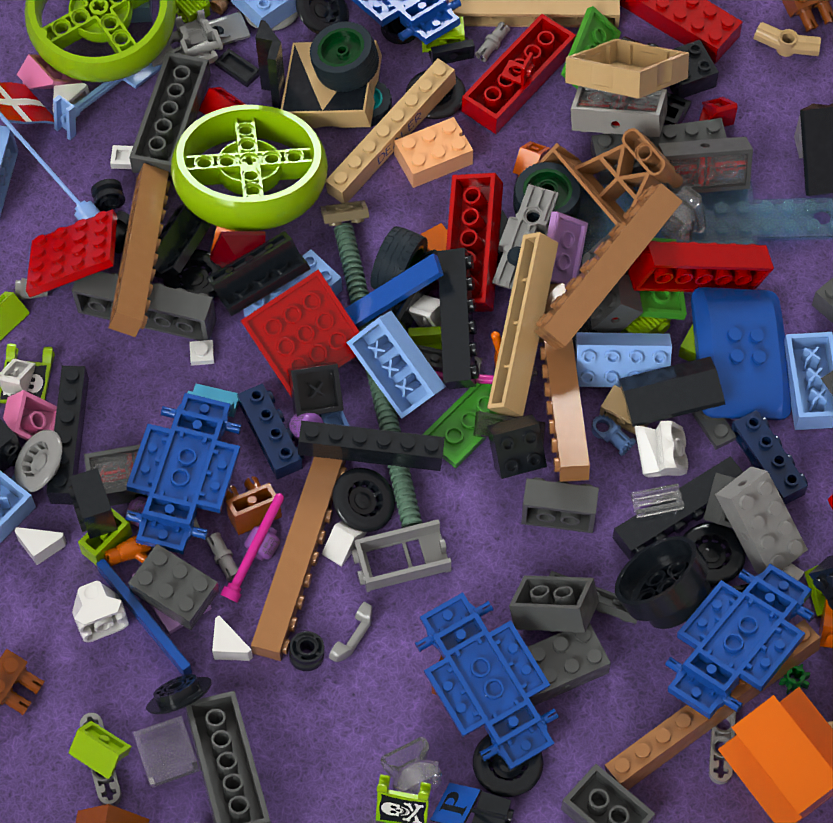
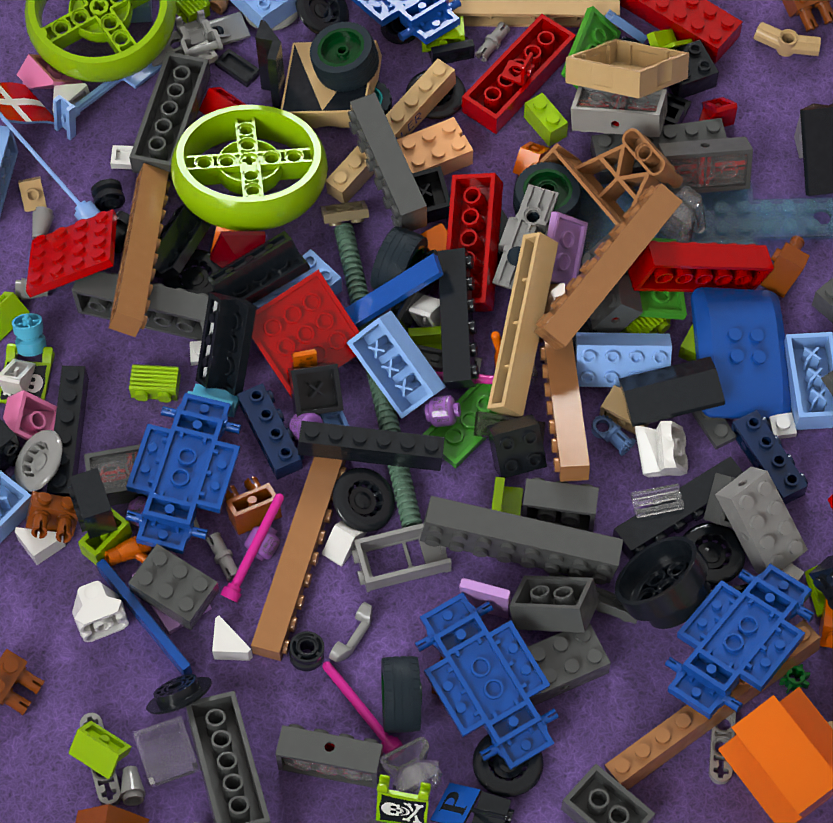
none -> medium azure wheel [12,313,47,357]
none -> tan bracket [18,176,47,212]
none -> dark orange brick [25,491,78,543]
none -> light grey cone [32,206,55,239]
none -> light grey cone [120,766,146,806]
none -> lime brick [129,364,181,403]
none -> black slope [195,292,257,396]
none -> dark grey brick [275,724,384,789]
none -> orange slope [292,349,317,368]
none -> dark pink piece [322,661,404,758]
none -> dark grey brick [348,93,427,231]
none -> black wheel [381,656,422,733]
none -> black brick [412,166,450,223]
none -> dark grey brick [420,496,623,584]
none -> medium lavender head [425,395,461,427]
none -> lavender tile [459,578,510,619]
none -> lime panel [492,477,523,516]
none -> lime brick [524,93,568,147]
none -> medium blue tile [605,9,647,44]
none -> lime panel [646,29,693,49]
none -> dark orange brick [760,236,810,298]
none -> white plate [768,412,797,439]

